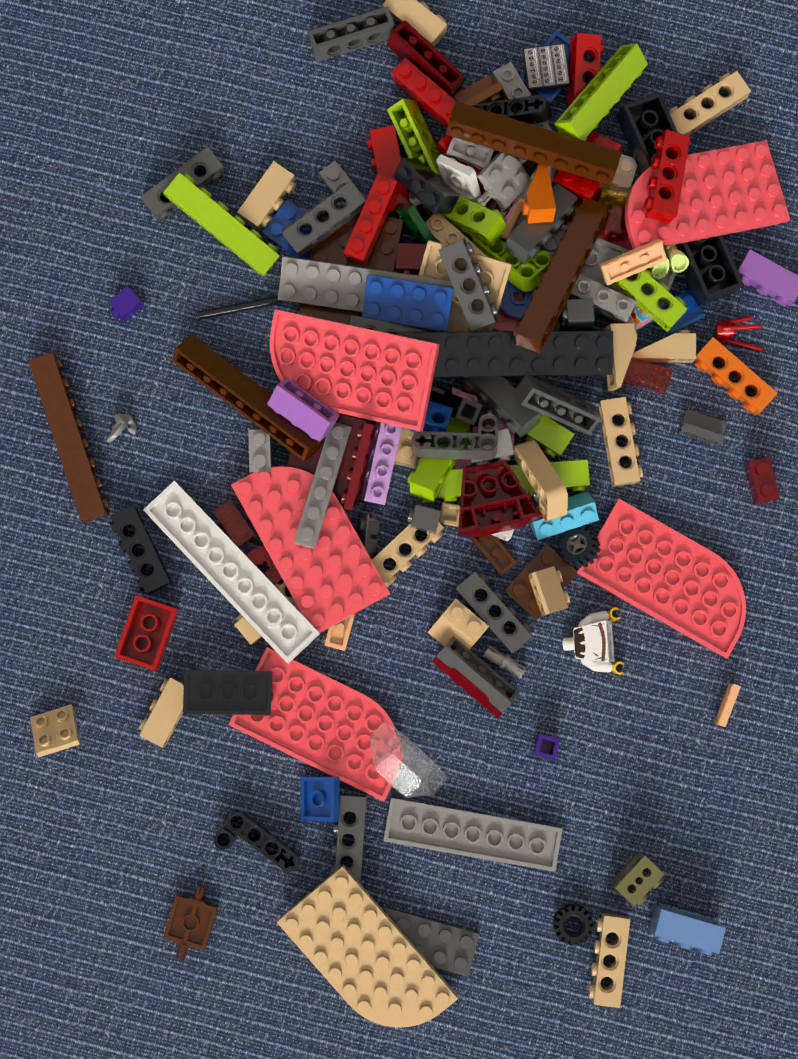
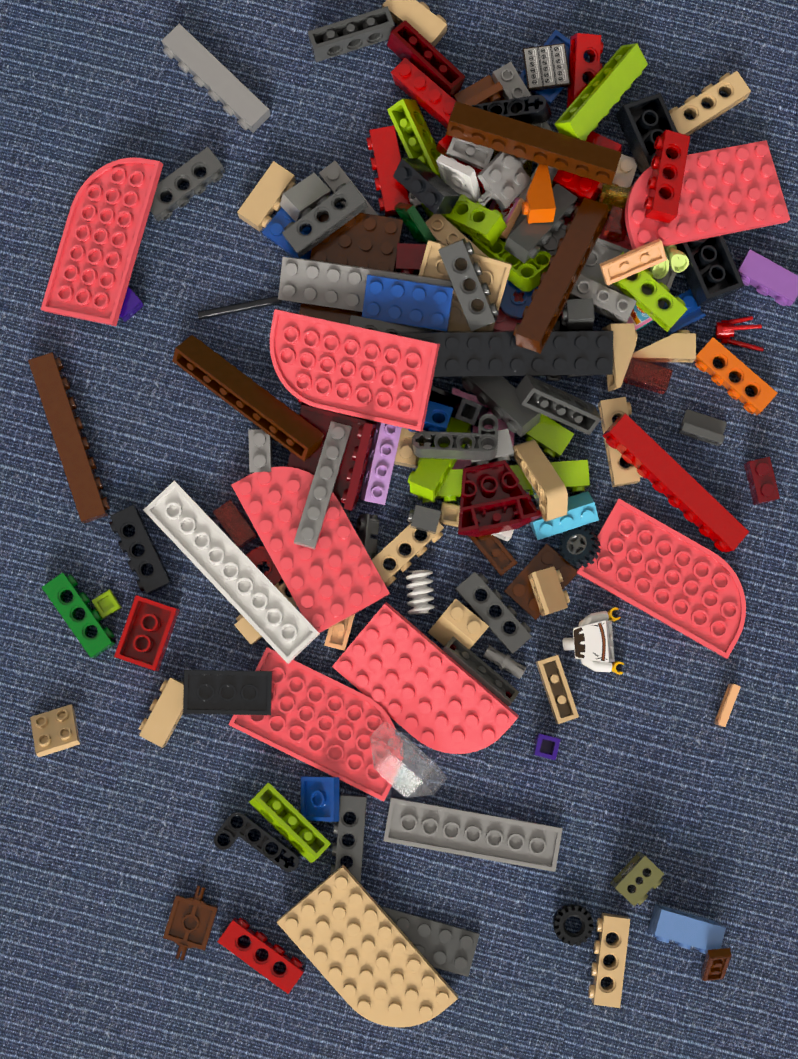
light grey piece [106,413,137,443] -> none
lime brick [163,173,280,277] -> none
medium lavender brick [267,378,339,442] -> none
red brick [344,174,399,267] -> none
none -> coral plate [41,157,163,326]
none -> green brick [42,572,115,658]
none -> lime tile [91,589,122,619]
none -> light grey brick [162,23,271,133]
none -> red brick [217,917,305,994]
none -> lime brick [249,782,331,863]
none -> light grey brick [280,173,331,222]
none -> coral plate [332,602,519,754]
none -> white piece [406,570,435,615]
none -> tan brick [536,655,579,724]
none -> red brick [602,413,749,553]
none -> reddish brown tile [701,948,731,981]

